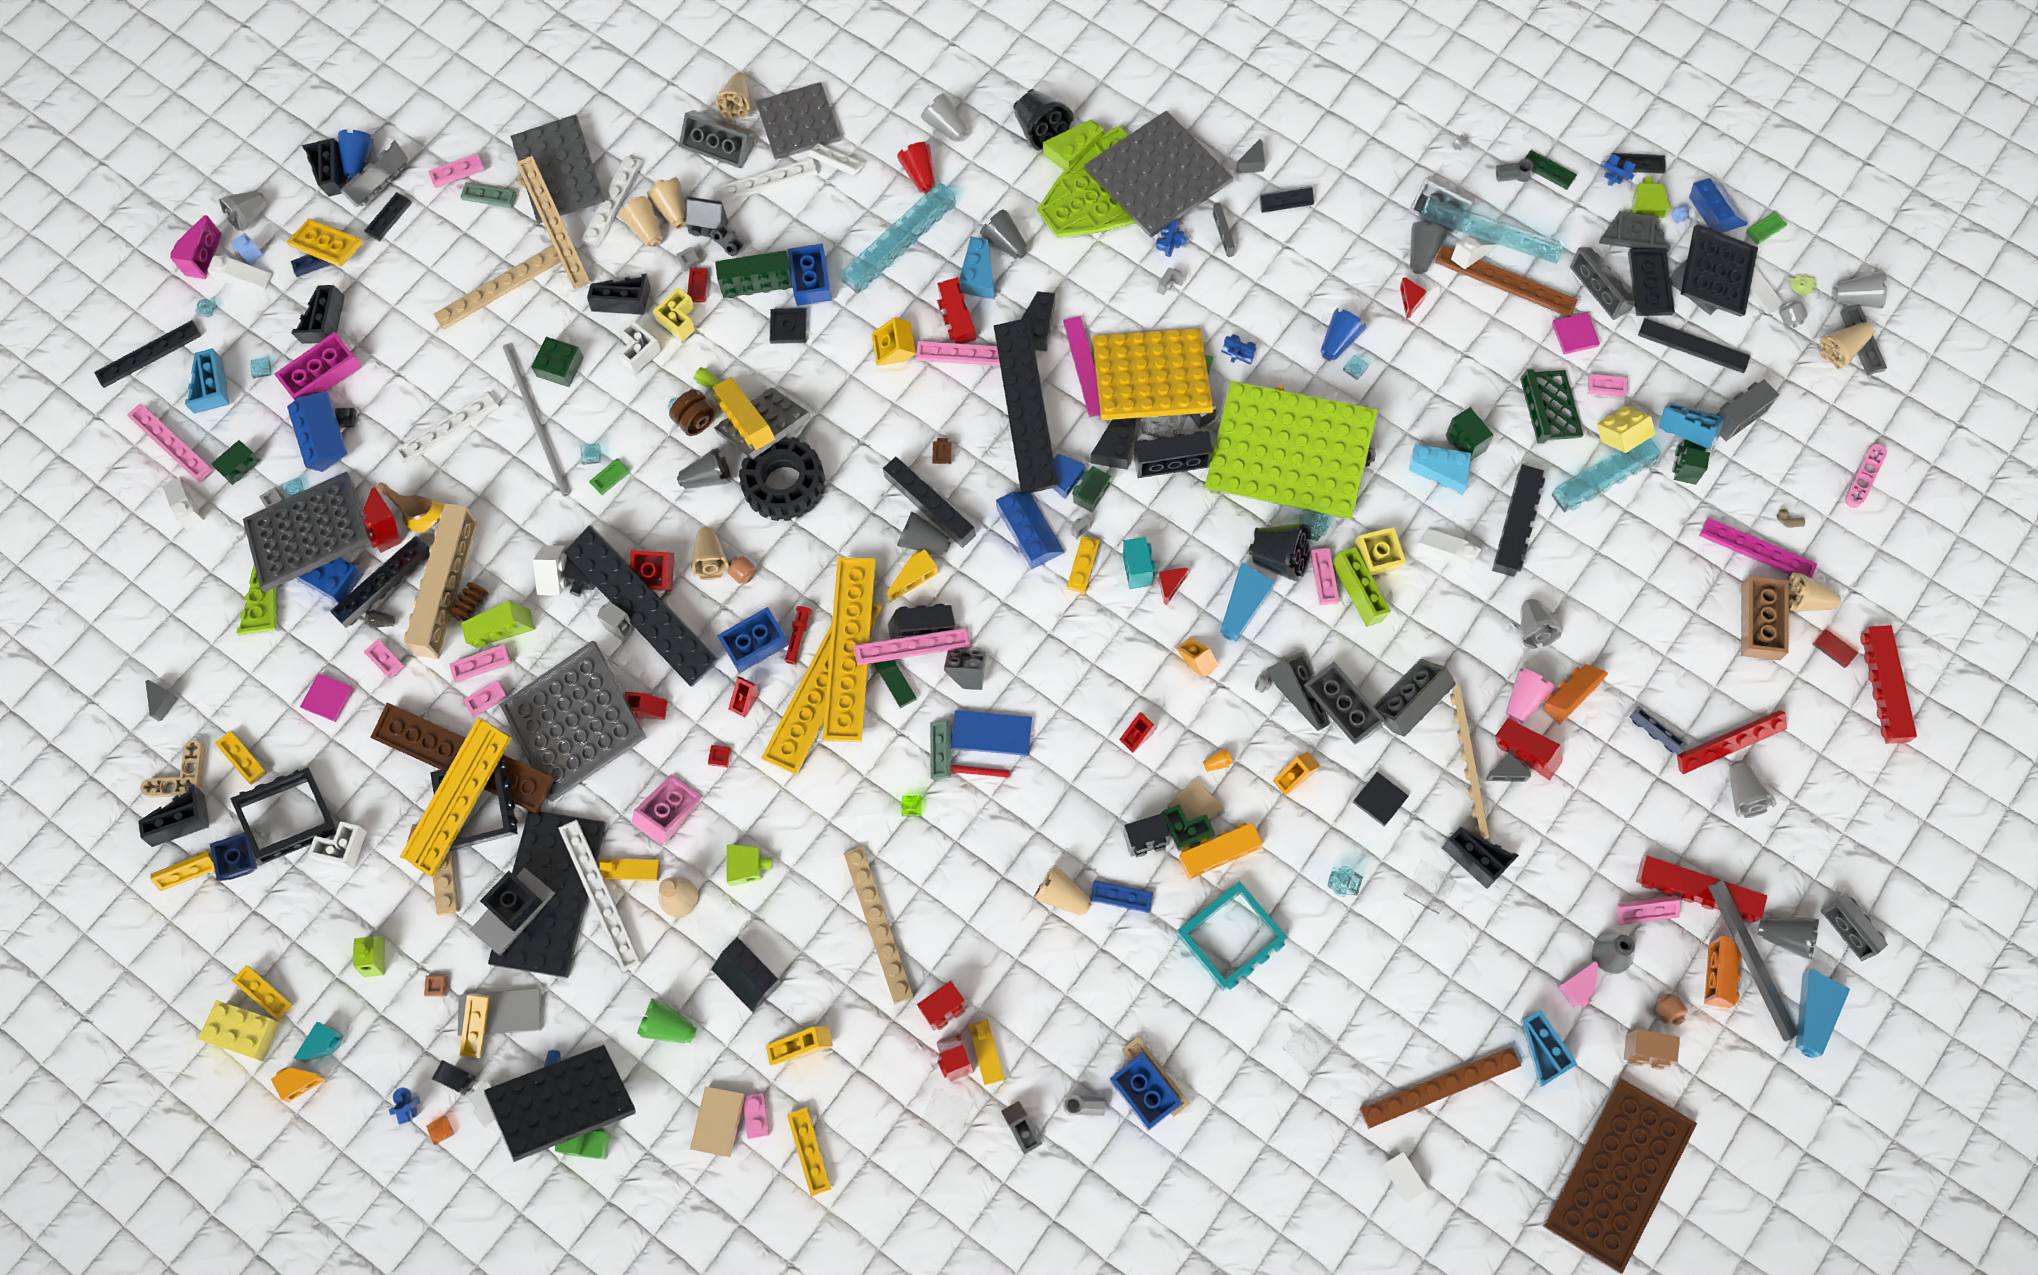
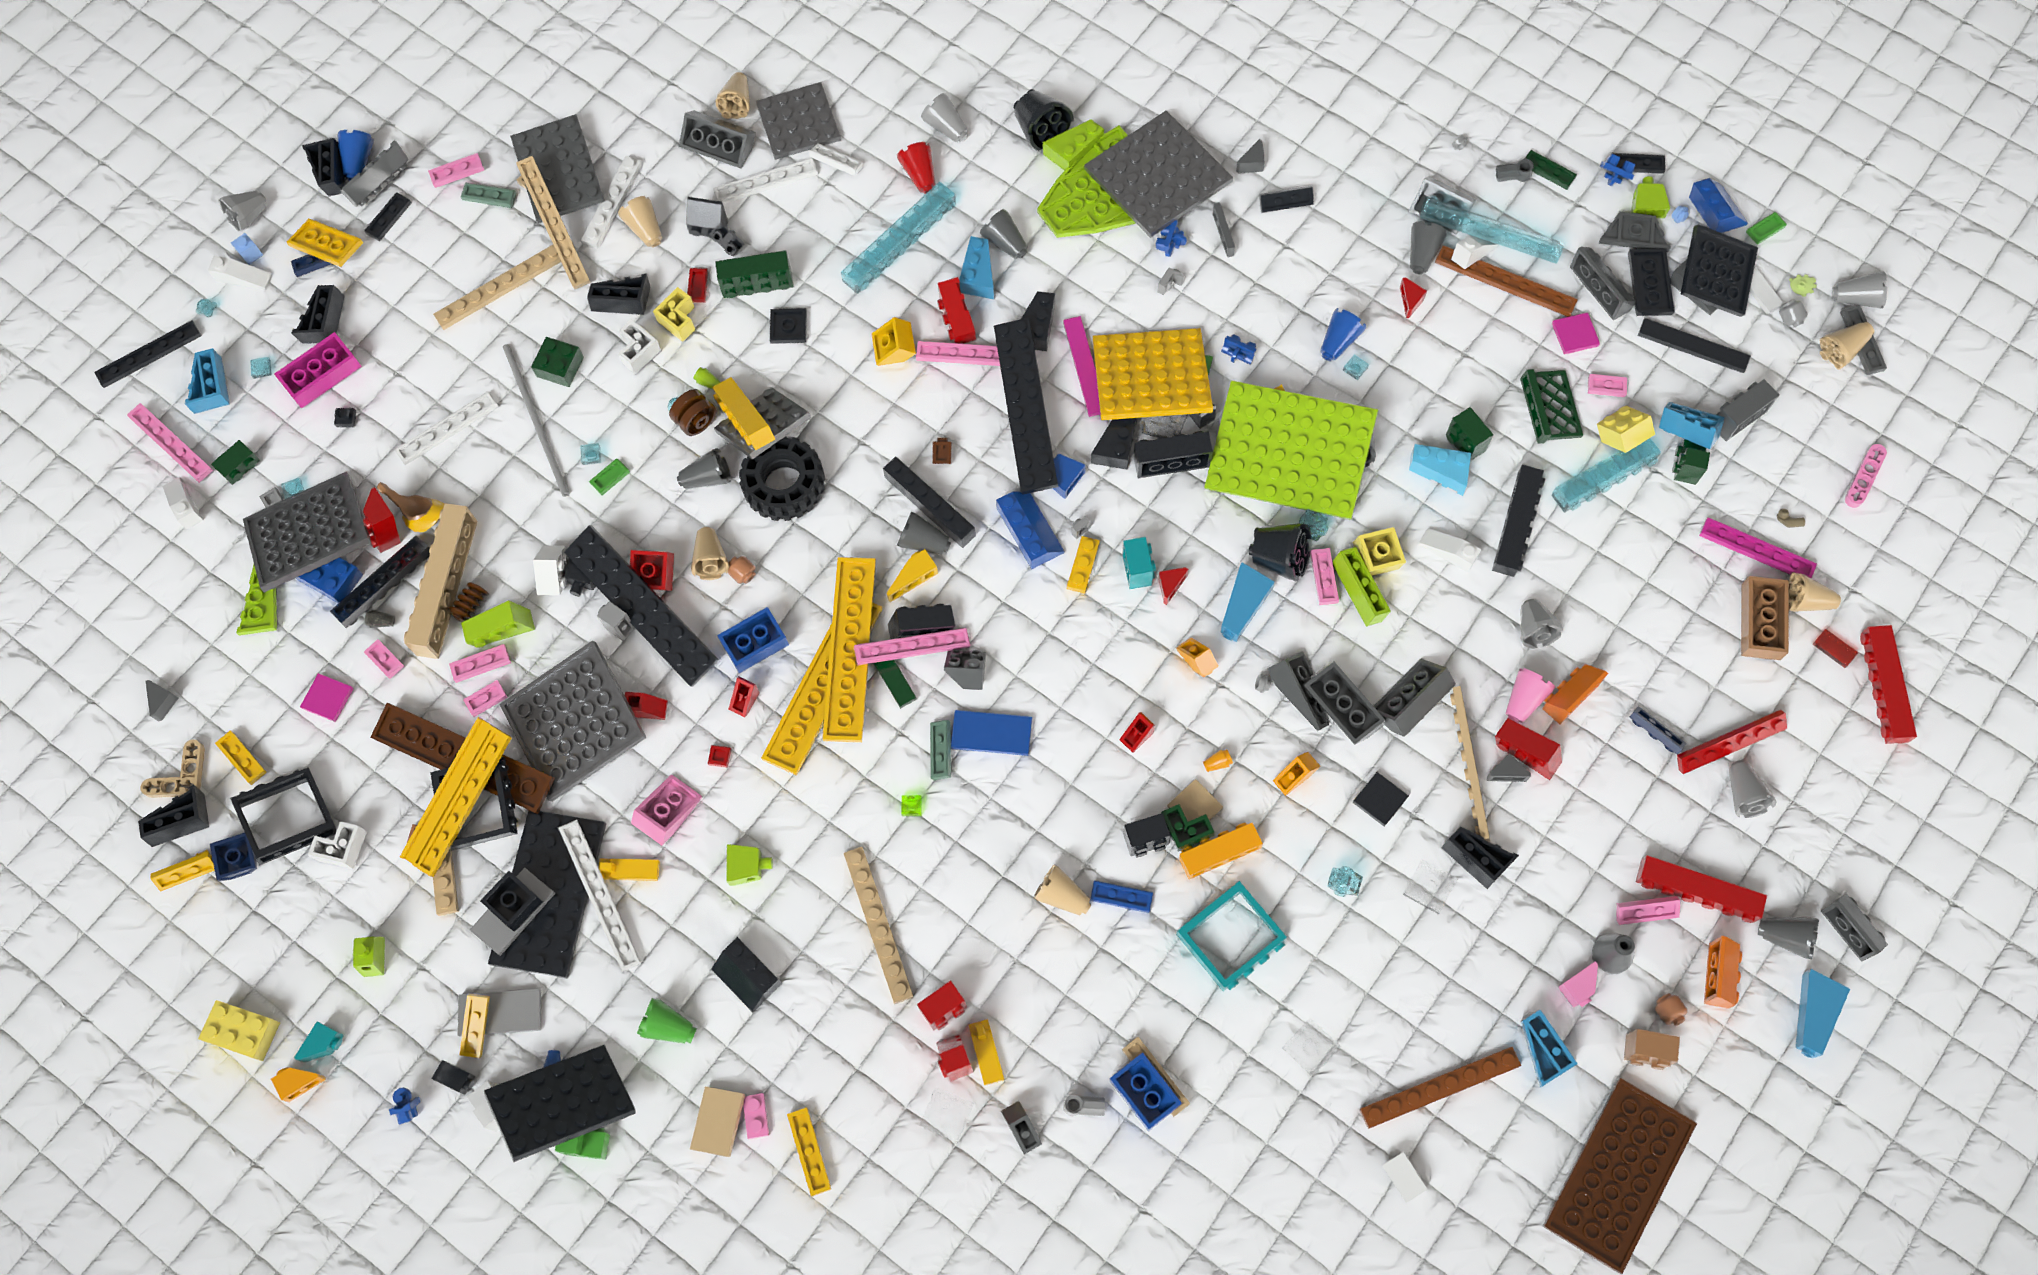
dark pink slope [170,215,222,279] -> none
yellow hinge [232,965,293,1021] -> none
blue slope [287,392,348,472] -> none
nougat tile [424,975,448,997] -> none
clear orange tile [426,1115,455,1145] -> none
tan cone [647,177,686,229] -> none
tan cone [658,877,698,918] -> none
light grey plate [676,246,701,271] -> none
yellow slope [765,1026,833,1066] -> none
red pin [784,606,813,665] -> none
blue brick [787,243,832,306] -> none
red bar [951,765,1010,778] -> none
clear green brick [1072,466,1112,513] -> none
dark grey tile [1709,880,1798,1041] -> none

